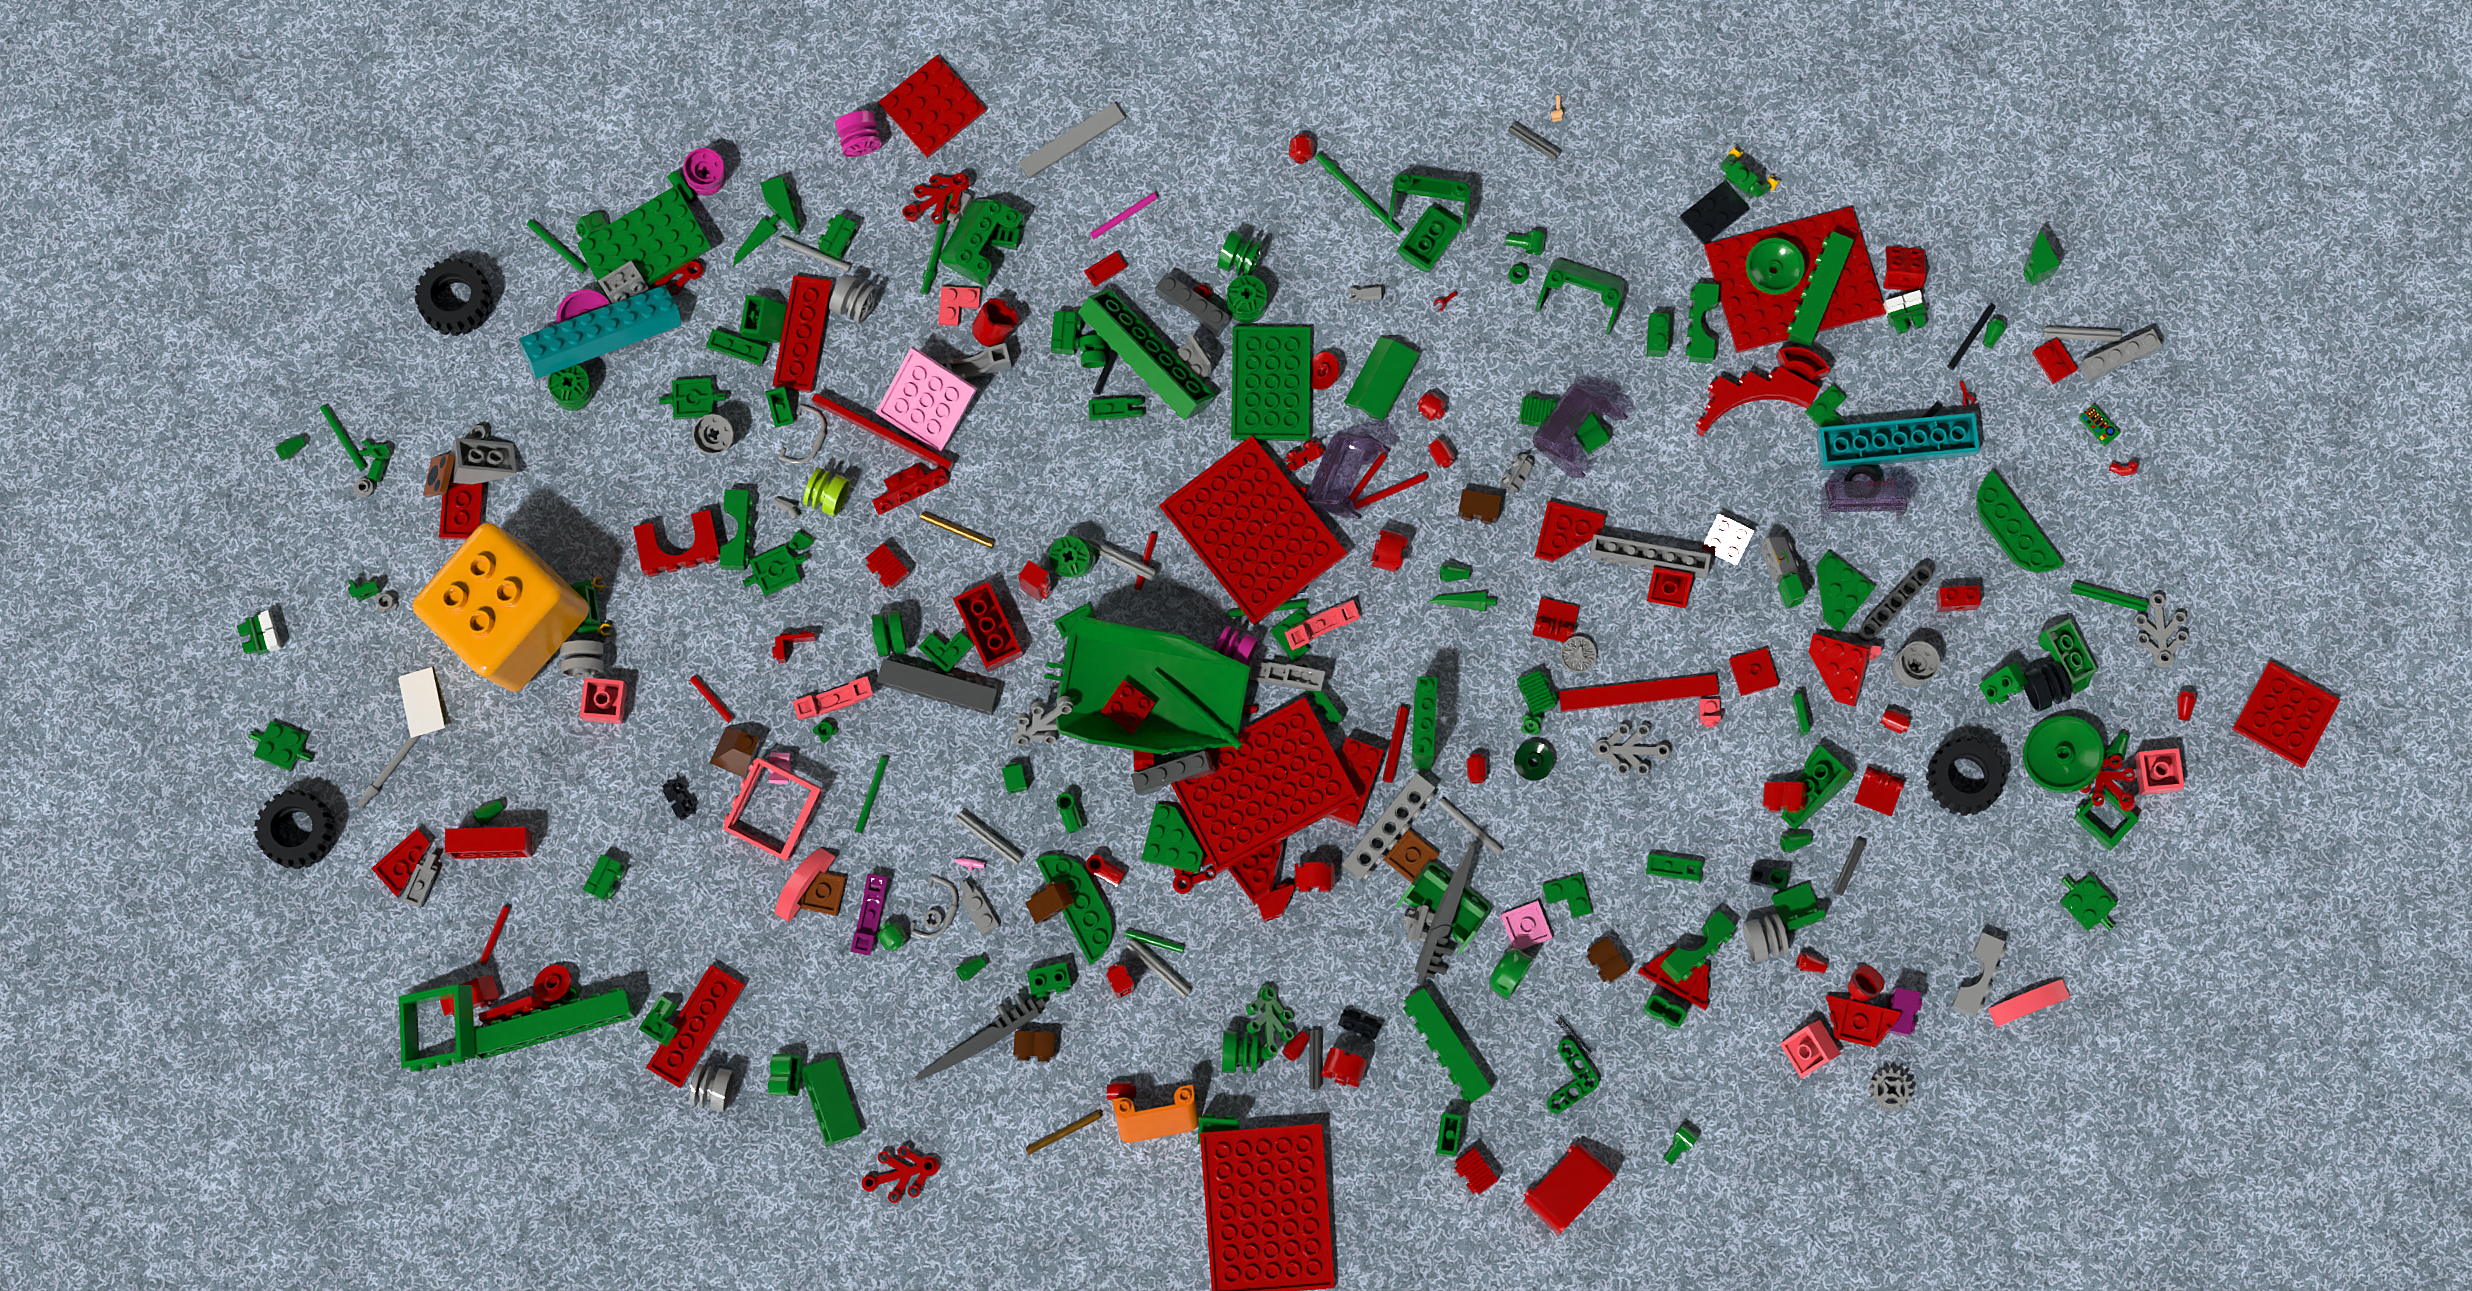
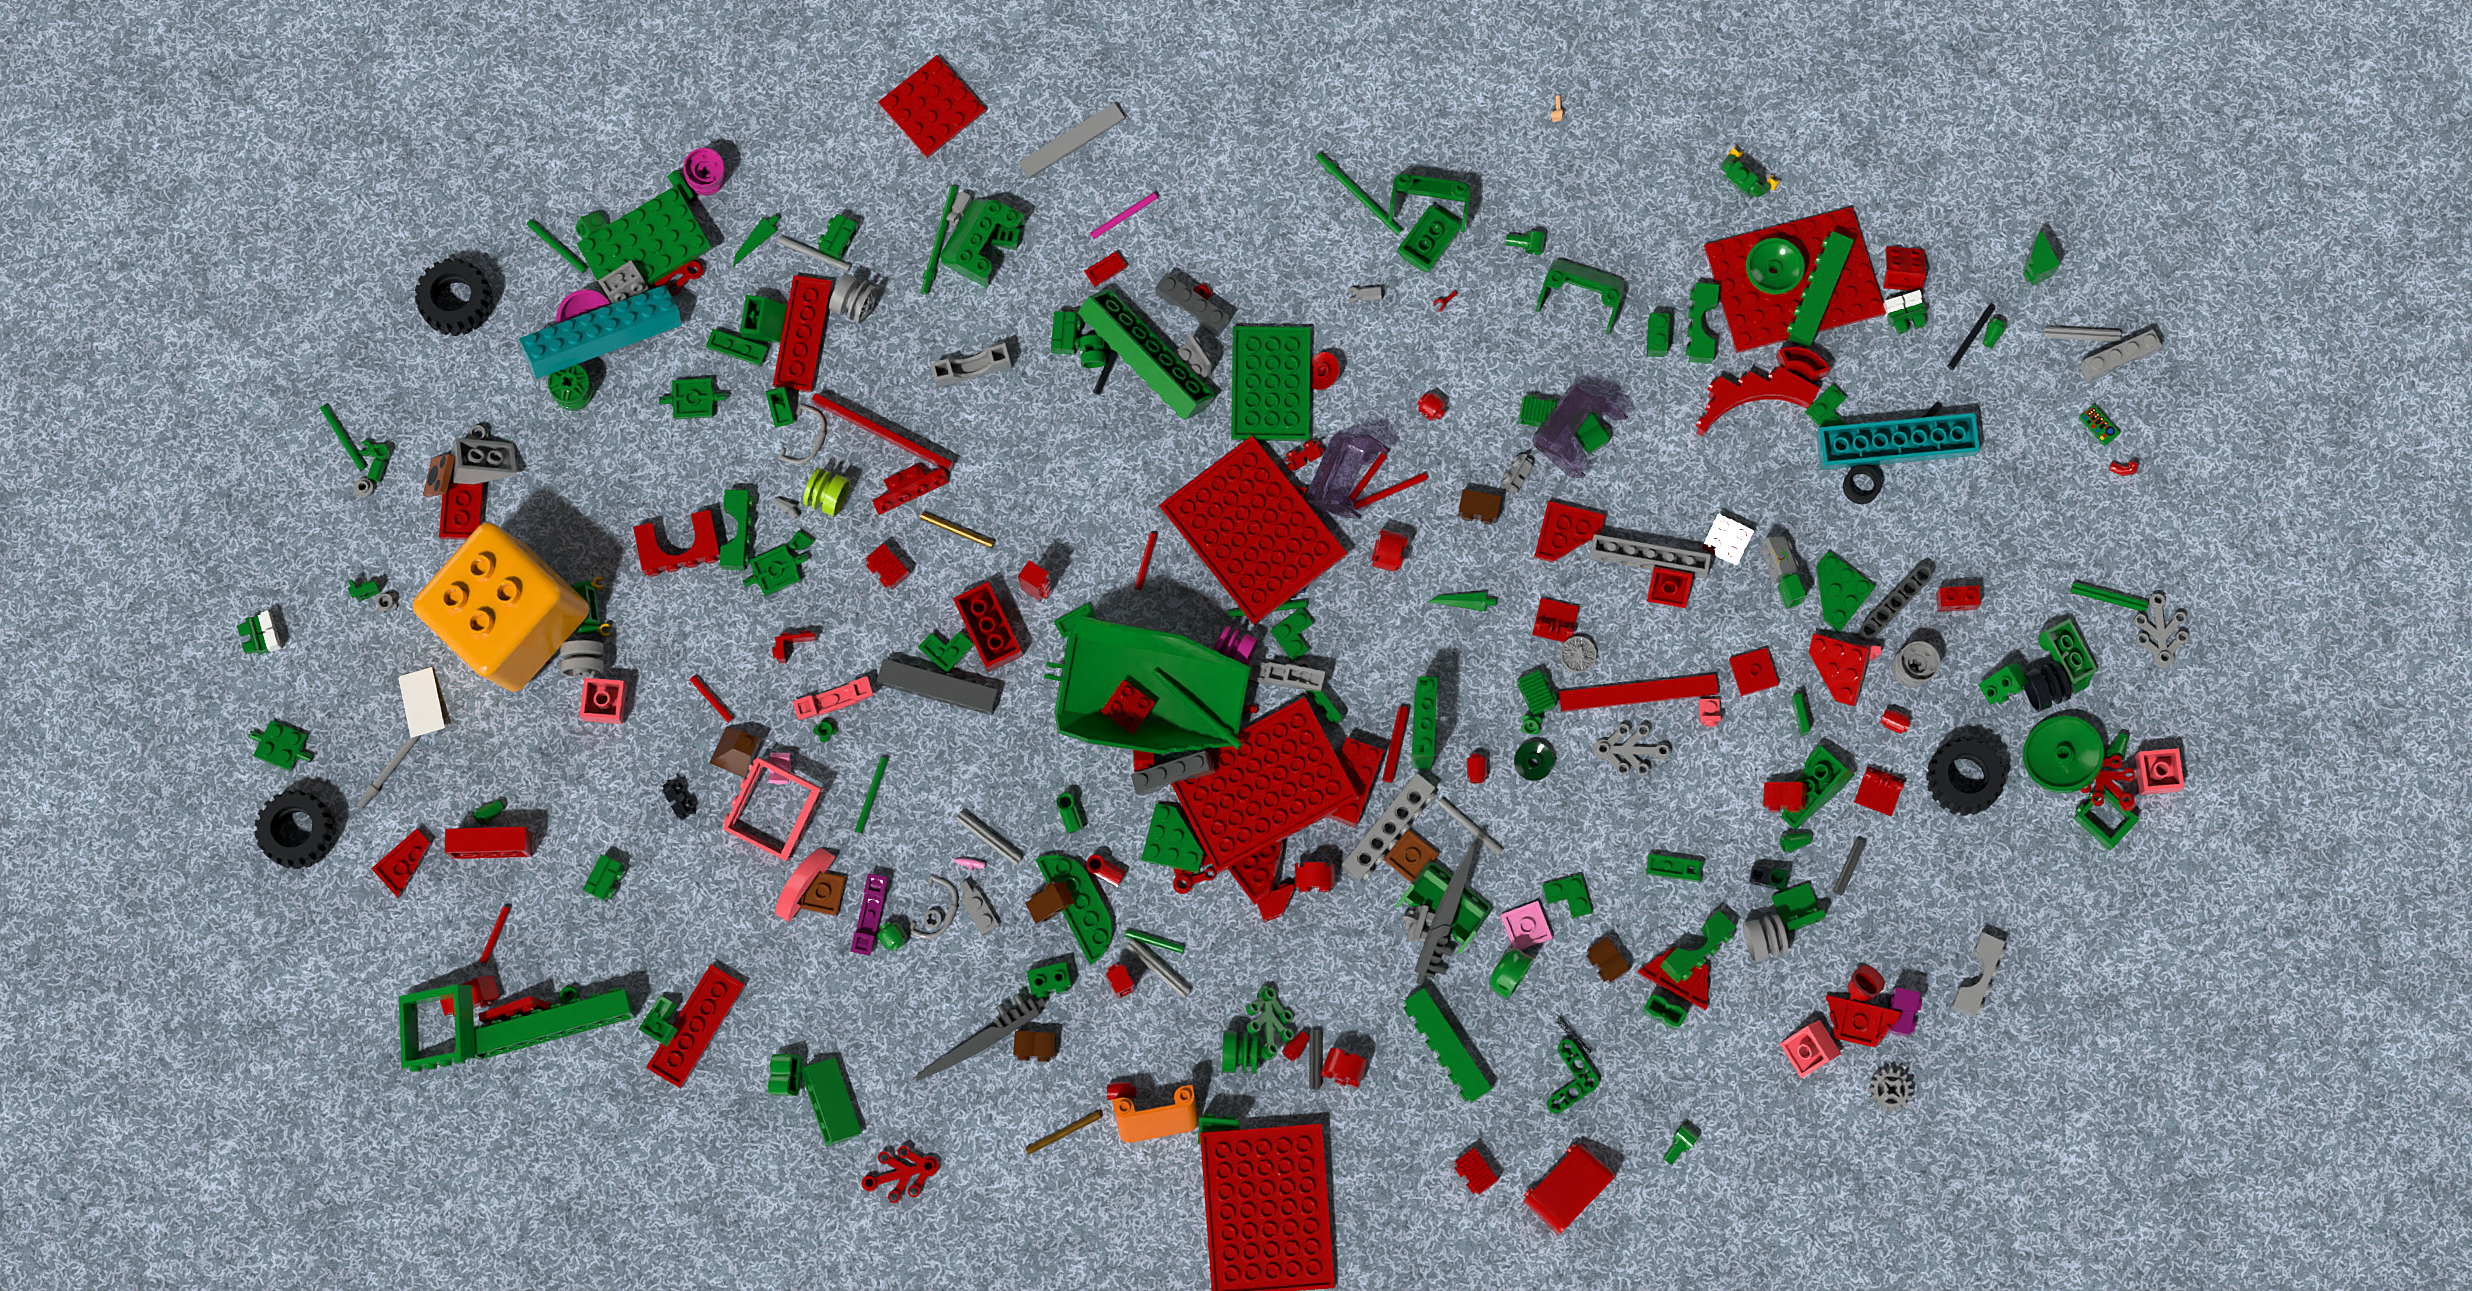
green cone [275,435,306,461] -> none
light grey hinge [401,852,439,909] -> none
red dish [533,965,571,1002] -> none
light grey wheel [689,1064,734,1112] -> none
light grey wheel [692,413,735,455] -> none
green slope [760,176,801,235] -> none
dark pink wheel [835,110,882,157] -> none
green wheel [872,610,907,657] -> none
bright pink plate [876,347,978,454] -> none
red plant [903,173,970,225] -> none
coral plate [938,286,980,326] -> none
green cone [955,956,986,982] -> none
red cylinder [972,298,1018,347] -> none
green brick [1002,763,1027,795] -> none
light grey plant [1012,696,1073,746] -> none
green wheel [1049,536,1096,578] -> none
green hinge [1088,398,1144,421] -> none
light grey axle [1088,538,1156,580] -> none
green wheel [1217,230,1263,276] -> none
green wheel [1226,275,1267,323] -> none
coral slope [1285,600,1360,650] -> none
red head [1288,134,1314,164] -> none
black hinge [1338,1008,1381,1040] -> none
green slope [1344,337,1419,421] -> none
red brick [1428,438,1455,469] -> none
green brick [1436,1113,1462,1158] -> none
green cone [1440,563,1469,583] -> none
green plate [1508,265,1528,284] -> none
dark grey axle [1509,123,1560,161] -> none
black plate [1679,181,1749,245] -> none
red cone [1796,952,1827,974] -> none
clear purple windscreen [1820,478,1908,522] -> none
red hand [1959,381,1975,407] -> none
green plate [1976,471,2064,573] -> none
coral slope [1988,979,2070,1028] -> none
red plate [2032,337,2078,385] -> none
green plate [2060,875,2117,932] -> none
red cone [2177,691,2197,721] -> none
red plate [2231,661,2340,769] -> none

